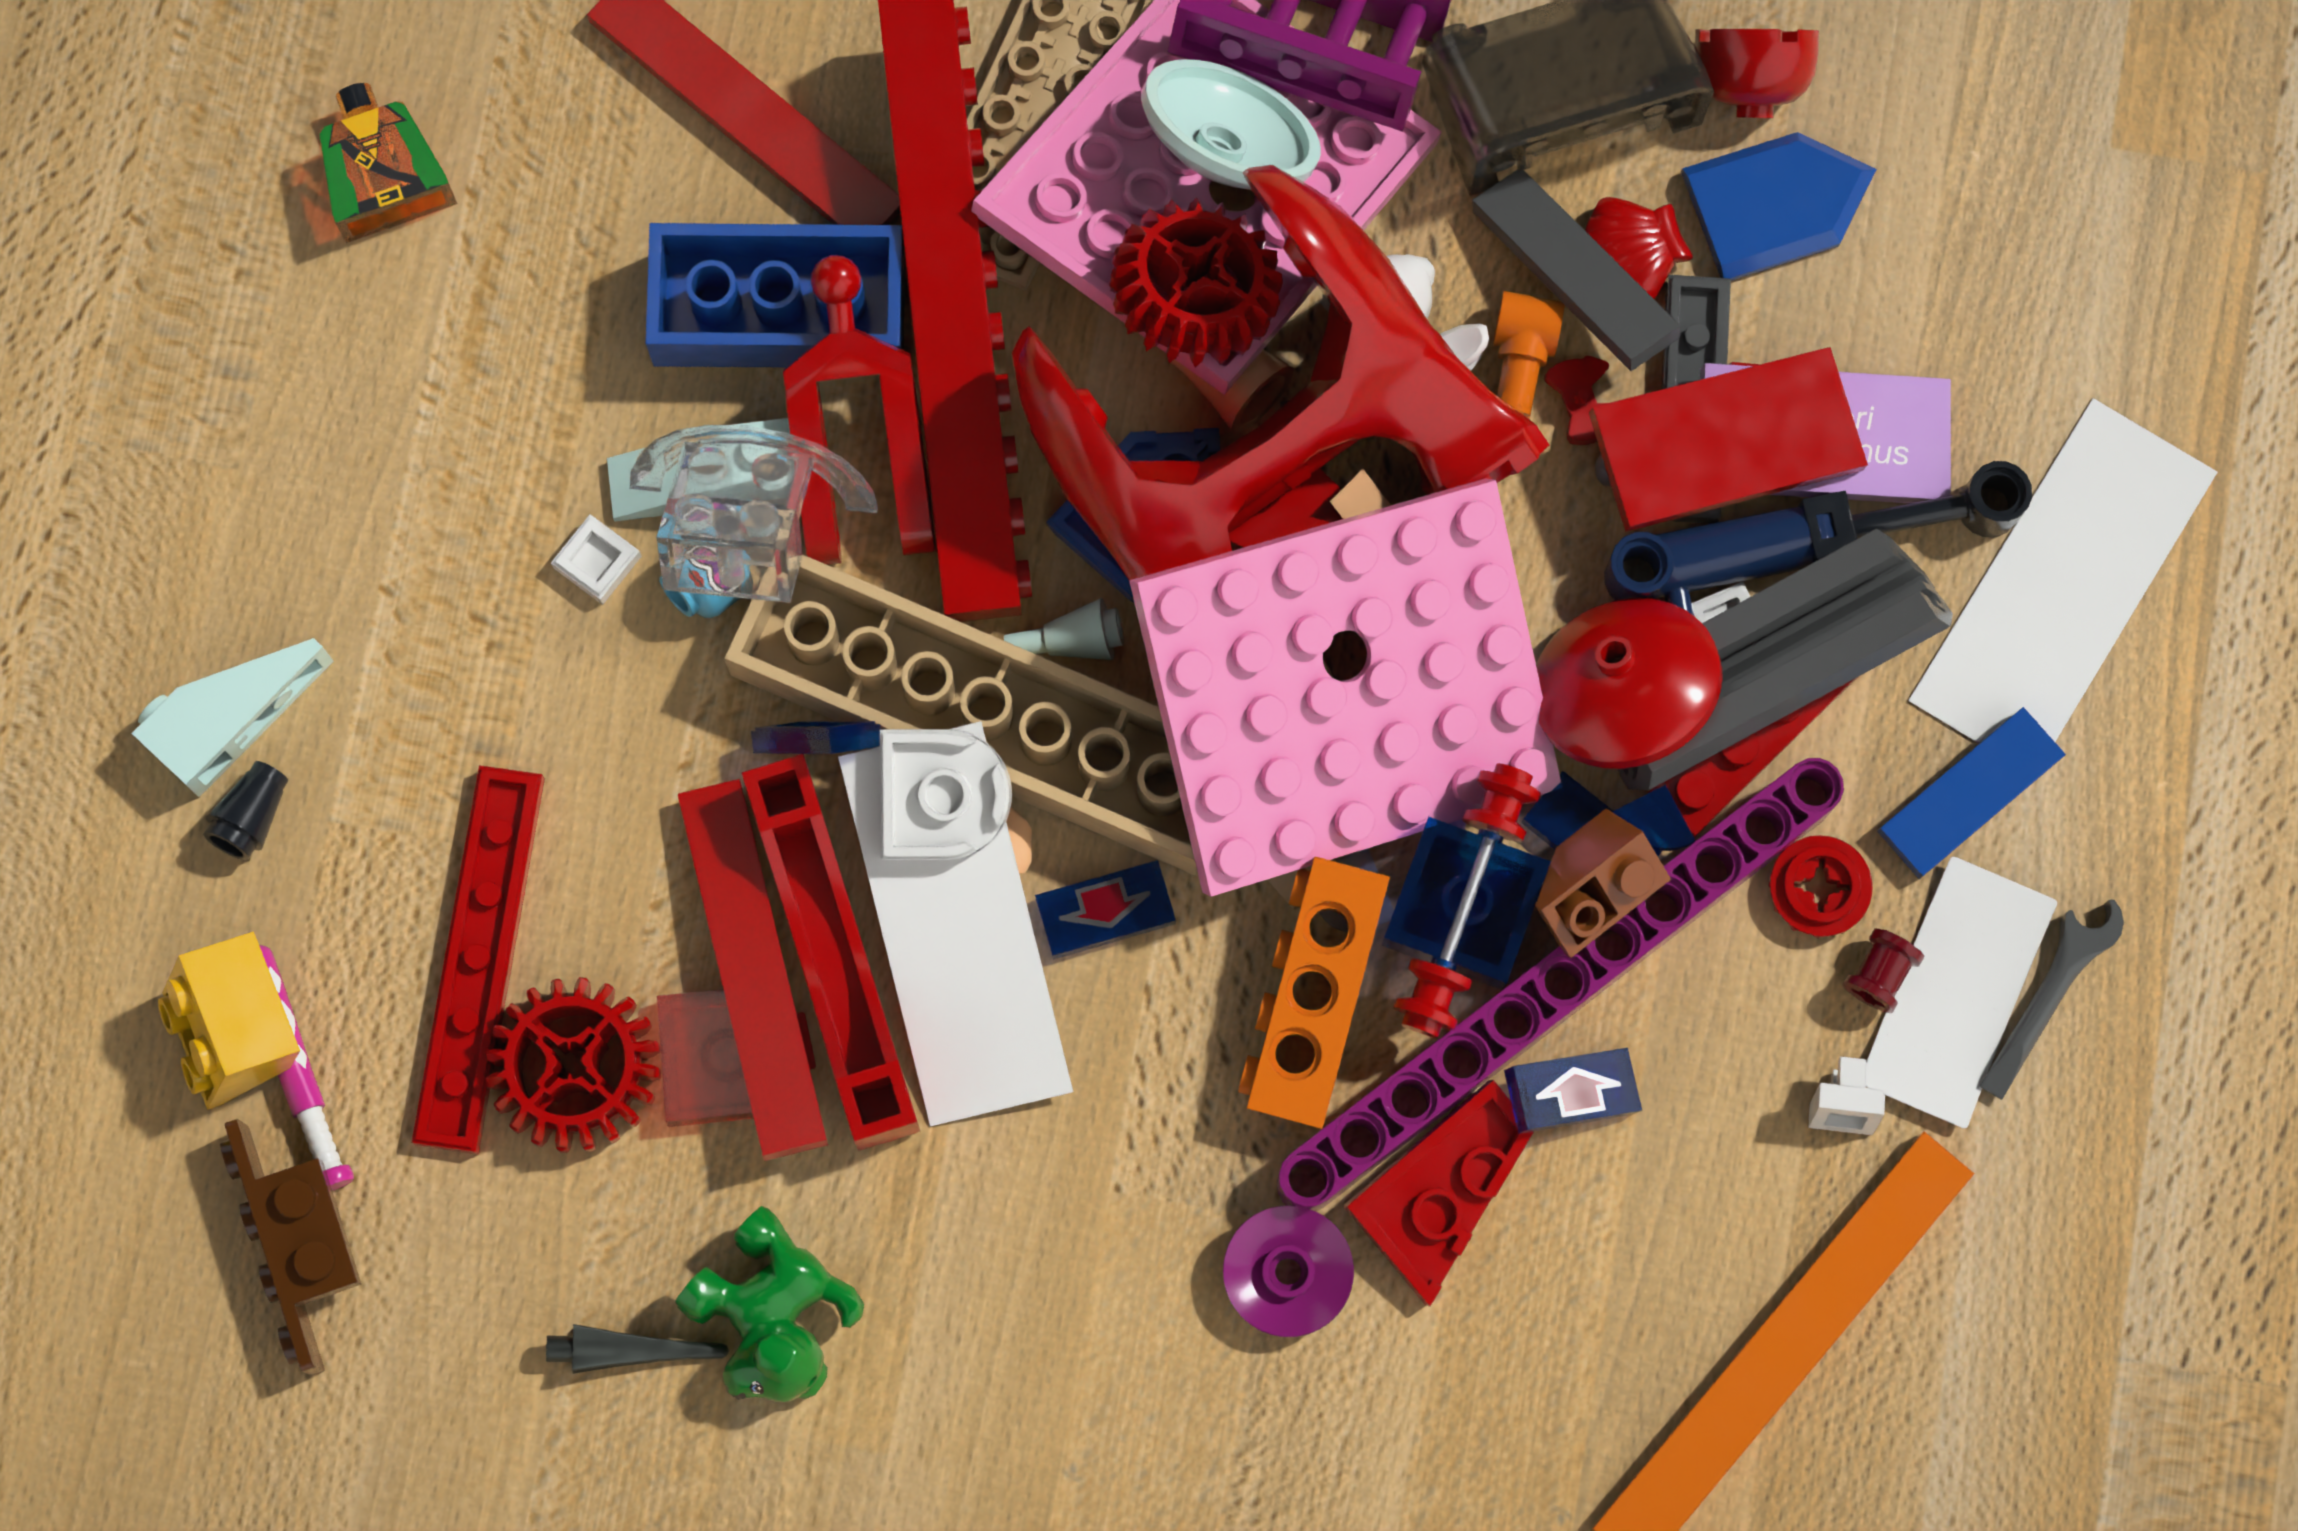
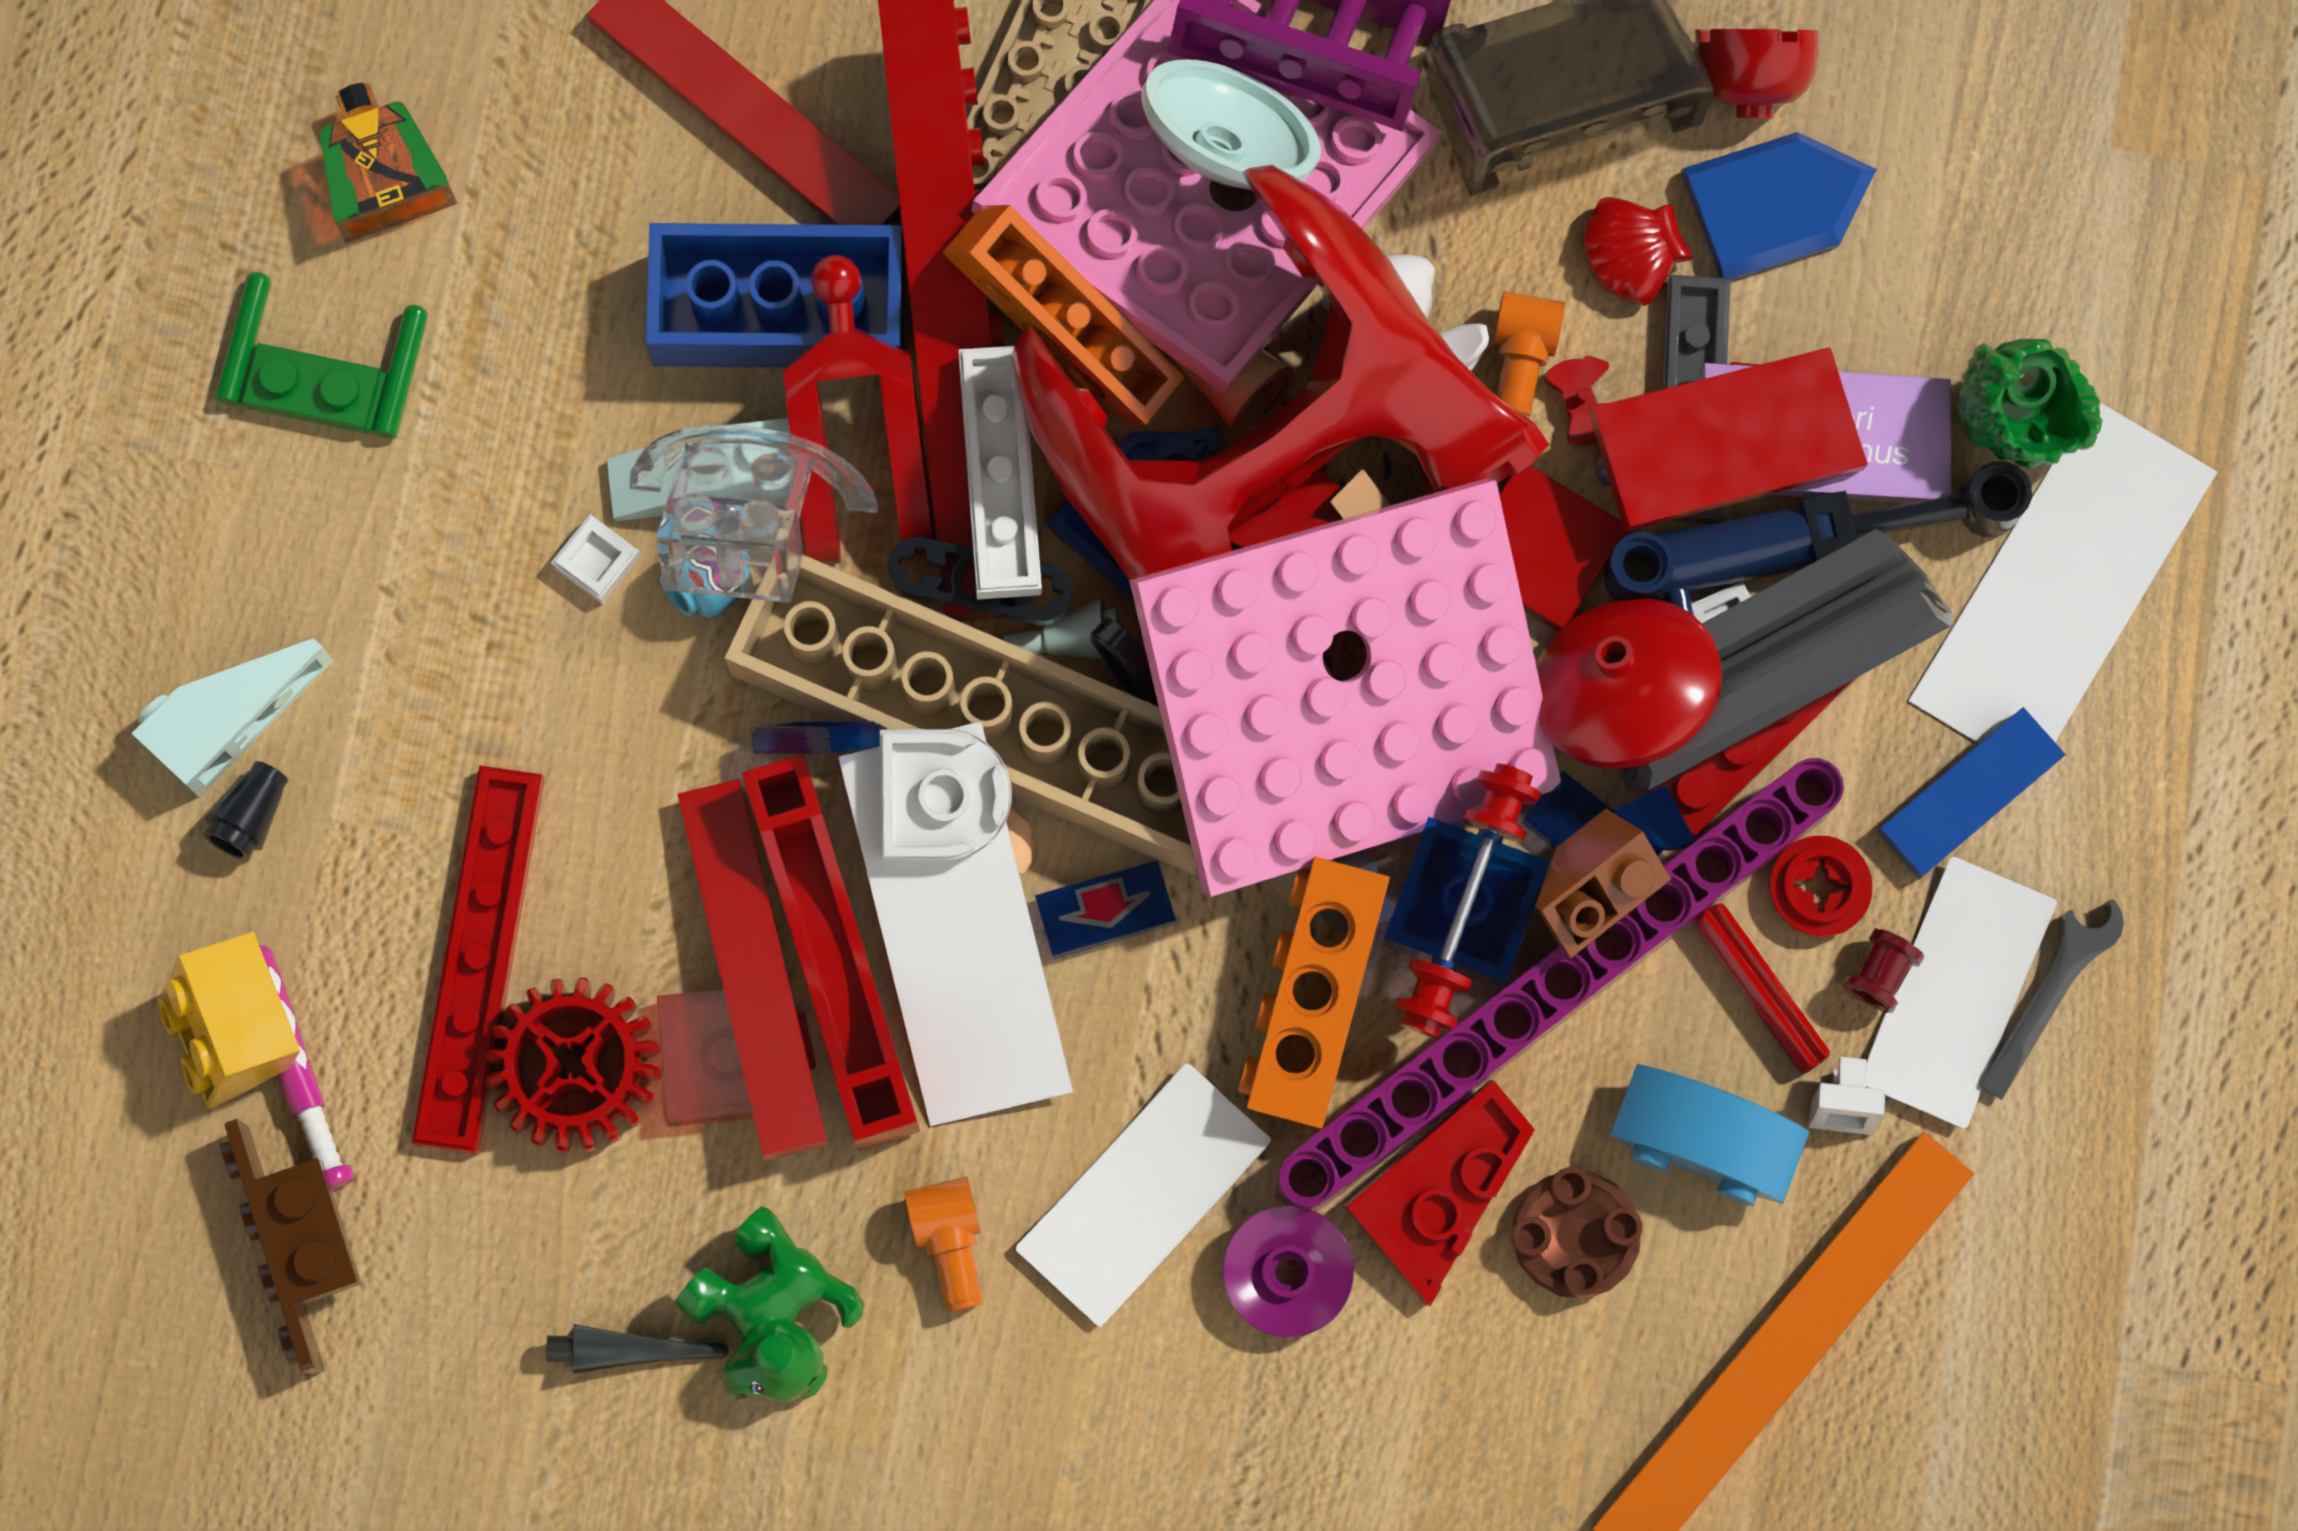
red gear [1109,197,1283,368] -> none
dark grey tile [1472,167,1680,371] -> none
clear blue tile [1504,1048,1642,1134] -> none
none -> green plate [214,272,428,439]
none -> black beam [888,537,1072,626]
none -> orange pin [904,1176,984,1313]
none -> orange brick [943,205,1185,425]
none -> white tile [959,346,1042,599]
none -> white sticker [1016,1063,1271,1326]
none -> black tile [1090,617,1159,707]
none -> red tile [1499,465,1626,631]
none -> copper dish [1512,1167,1643,1299]
none -> dark azure brick [1610,1064,1810,1206]
none -> red axle [1695,903,1830,1074]
none -> green hair [1958,339,2103,469]

